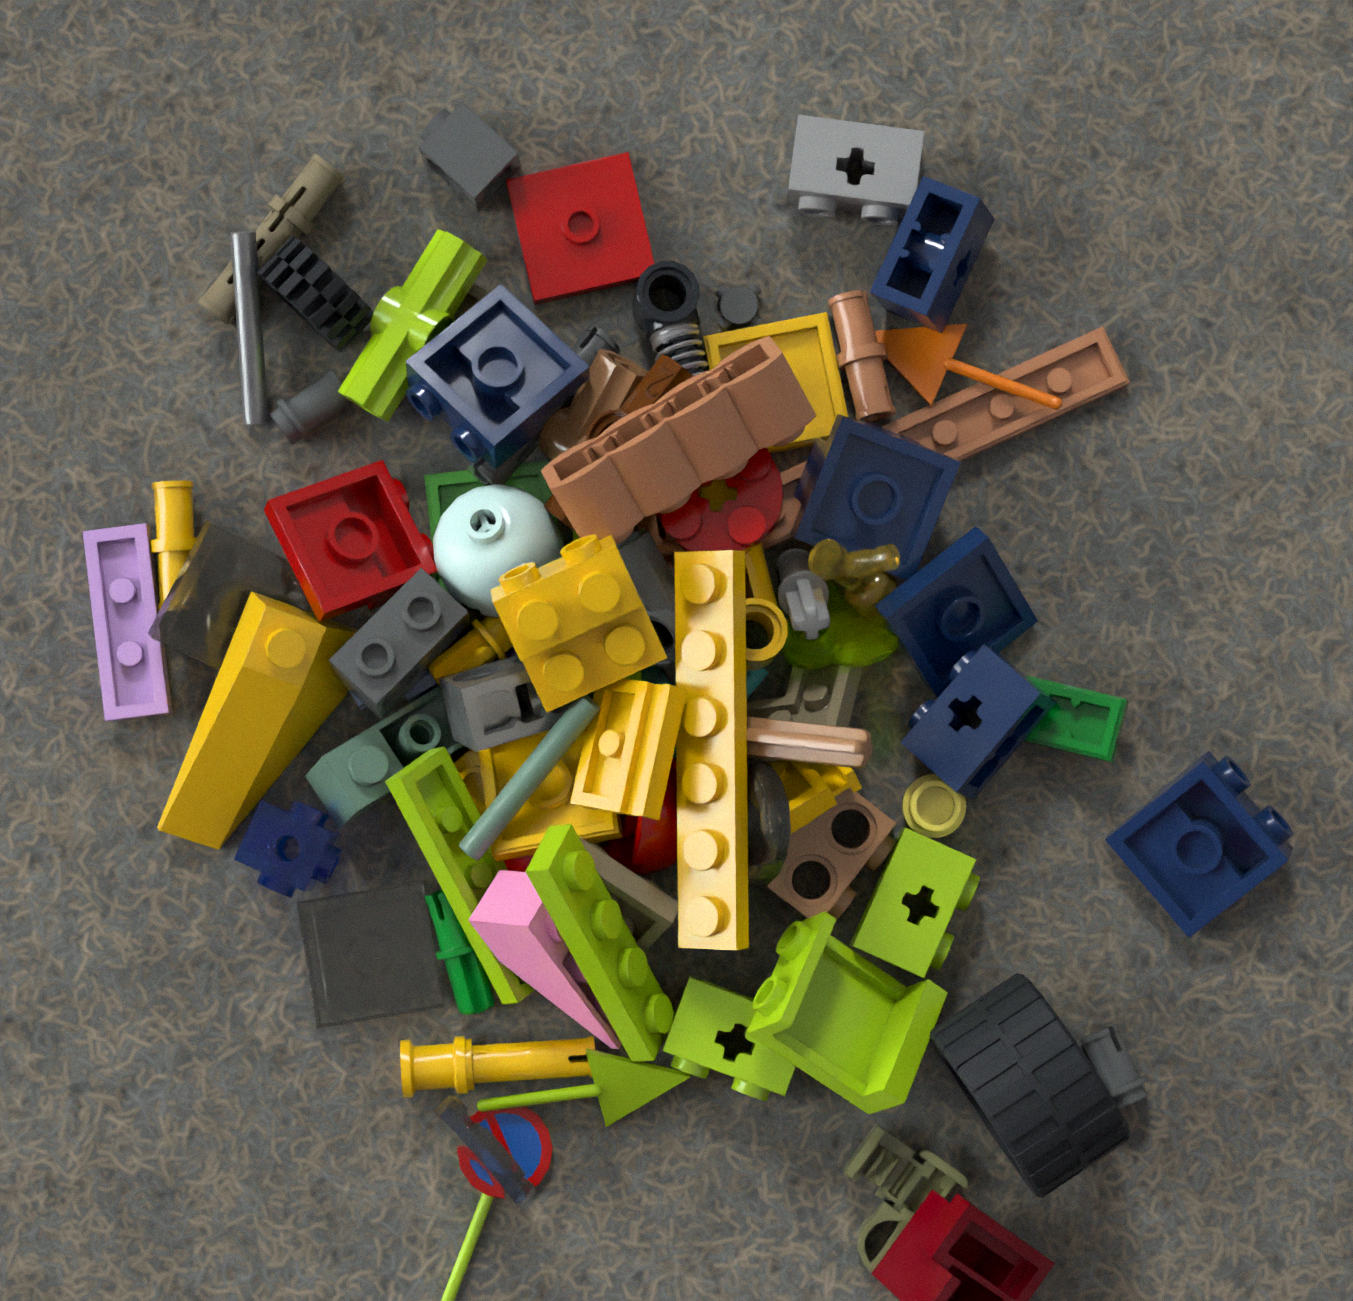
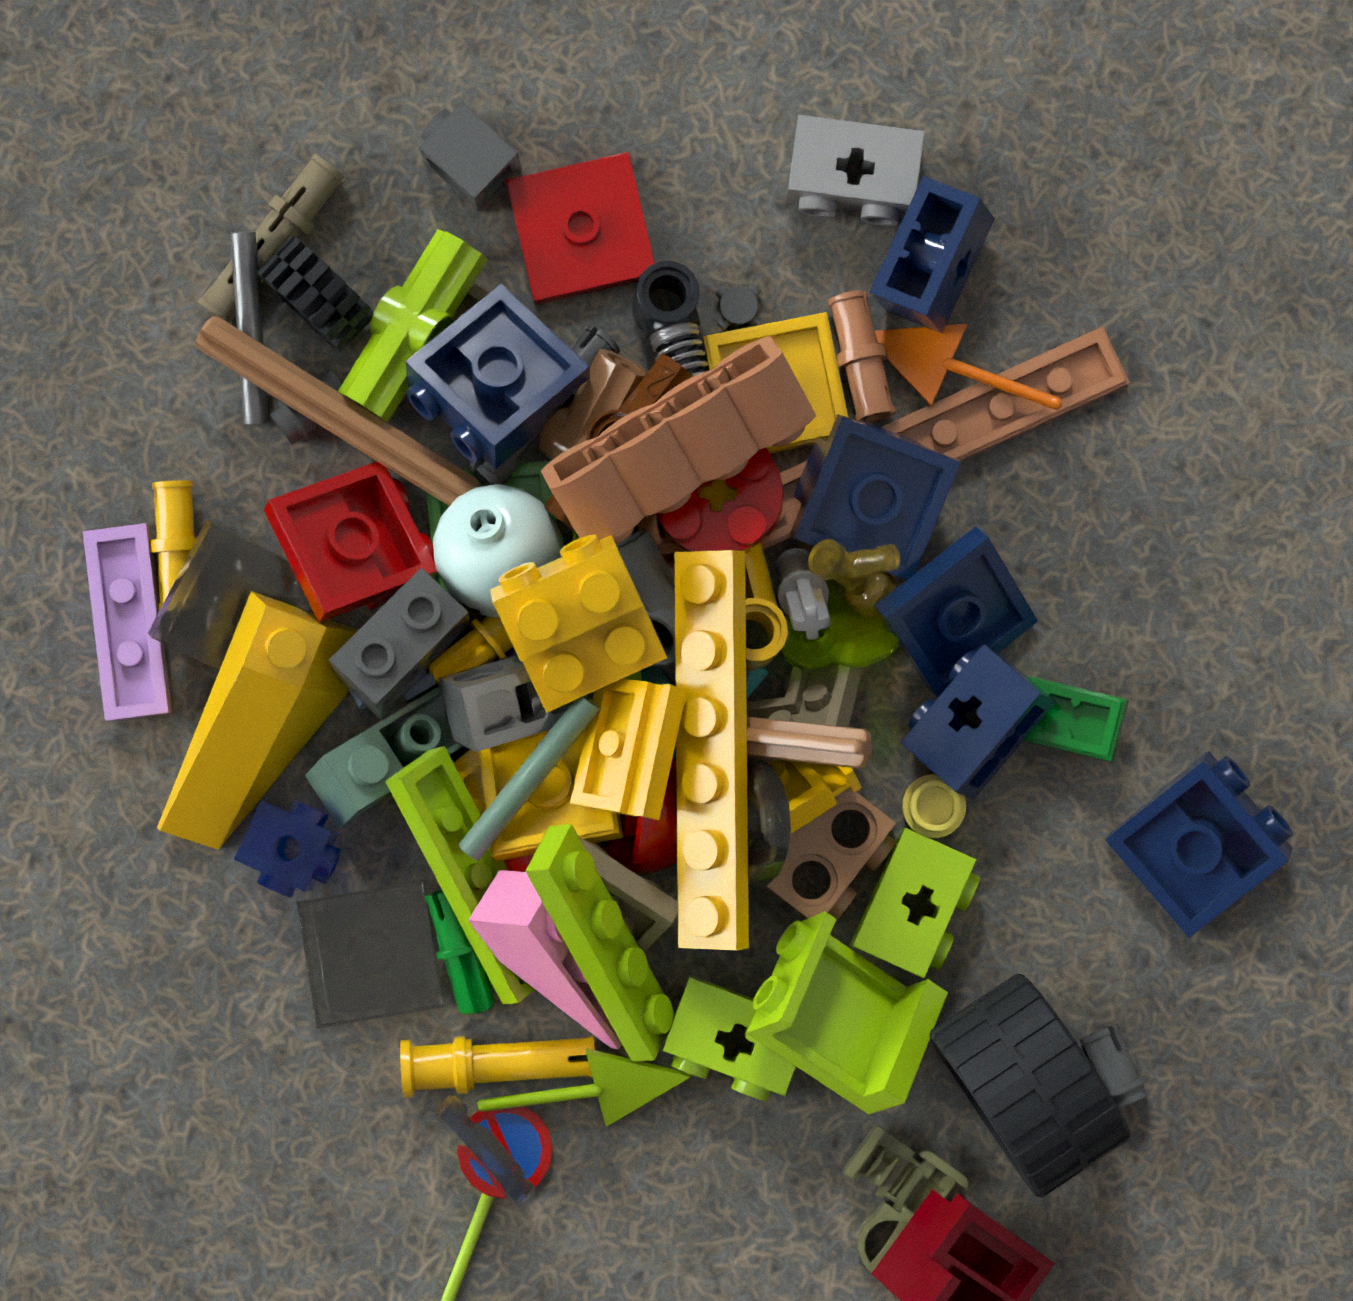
none -> medium nougat axle [195,316,480,506]

